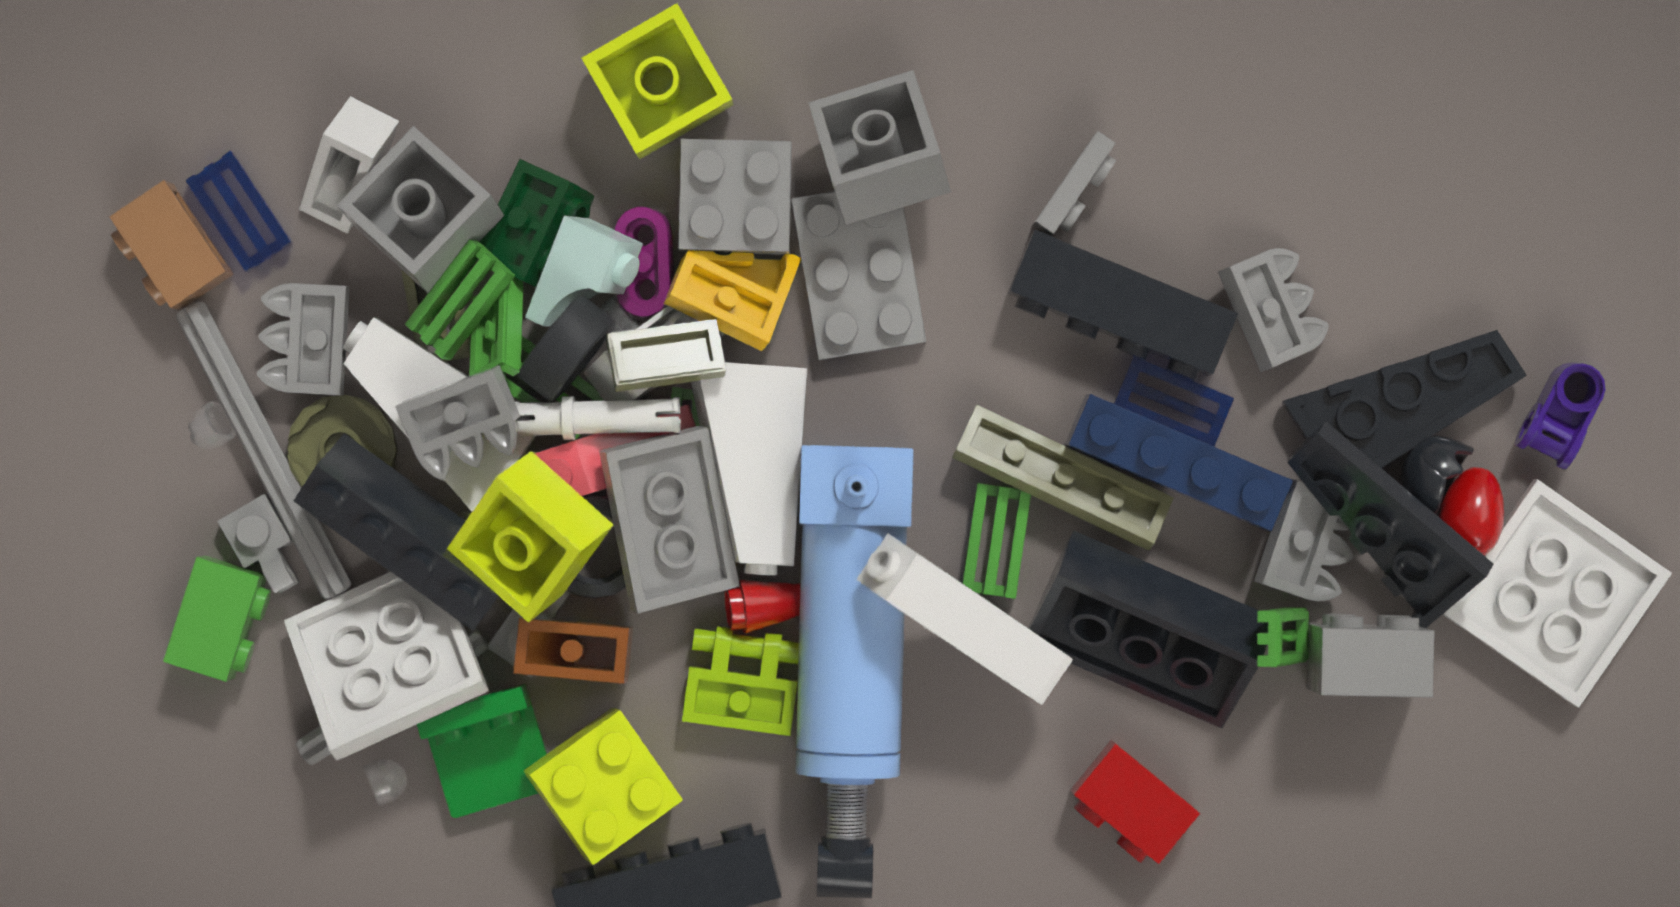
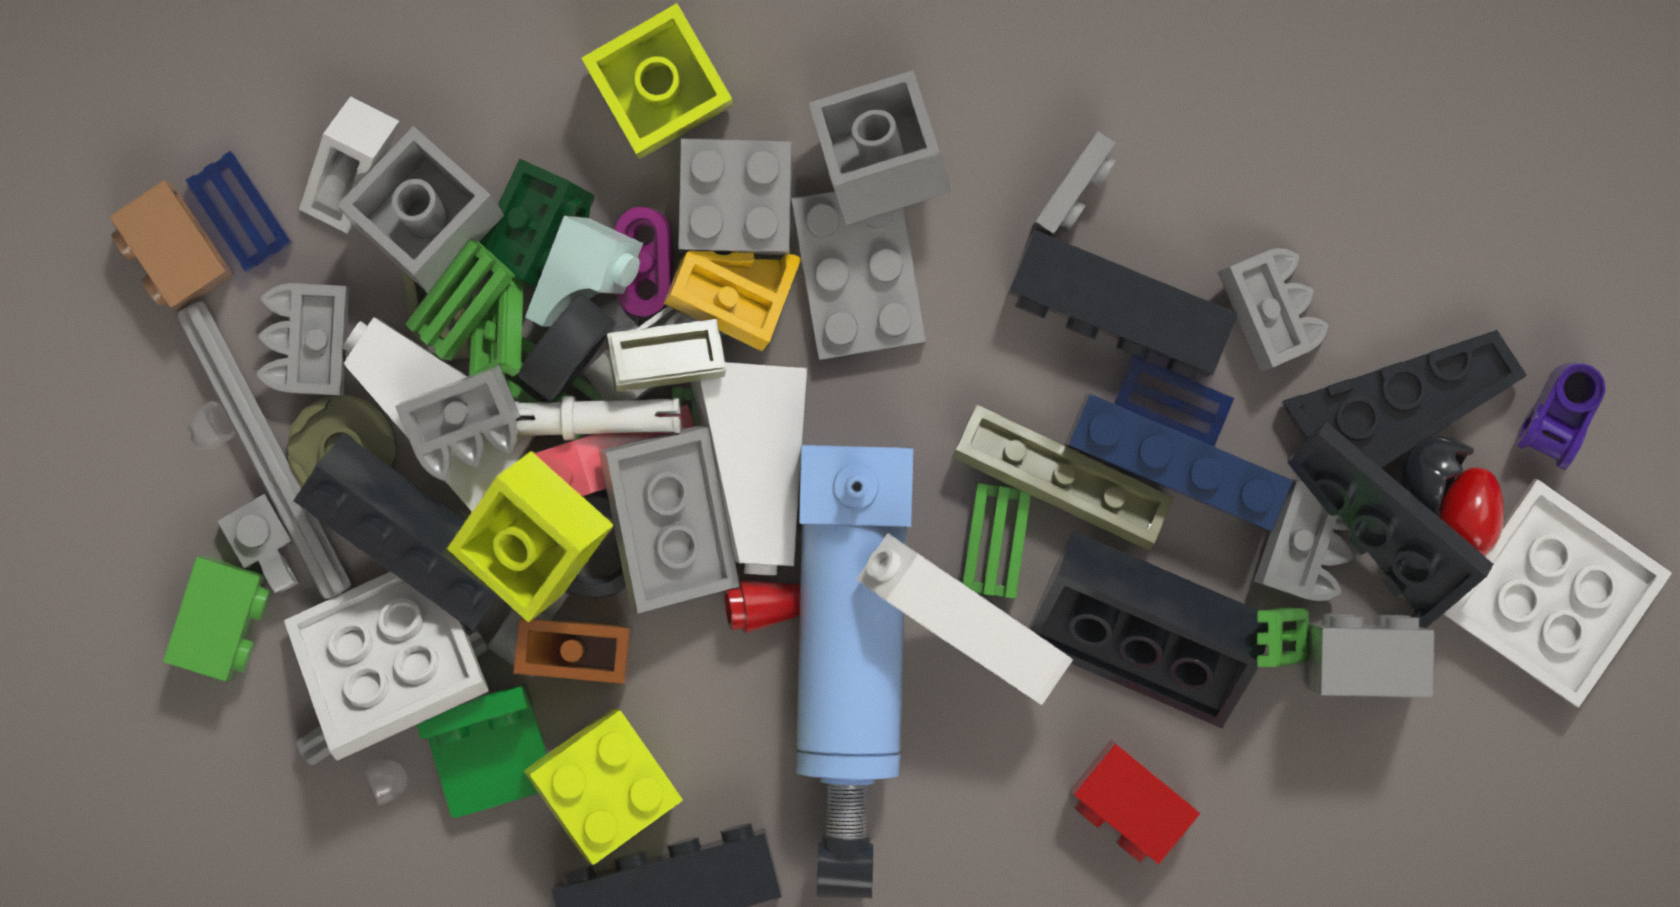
lime plate [682,626,799,736] -> none

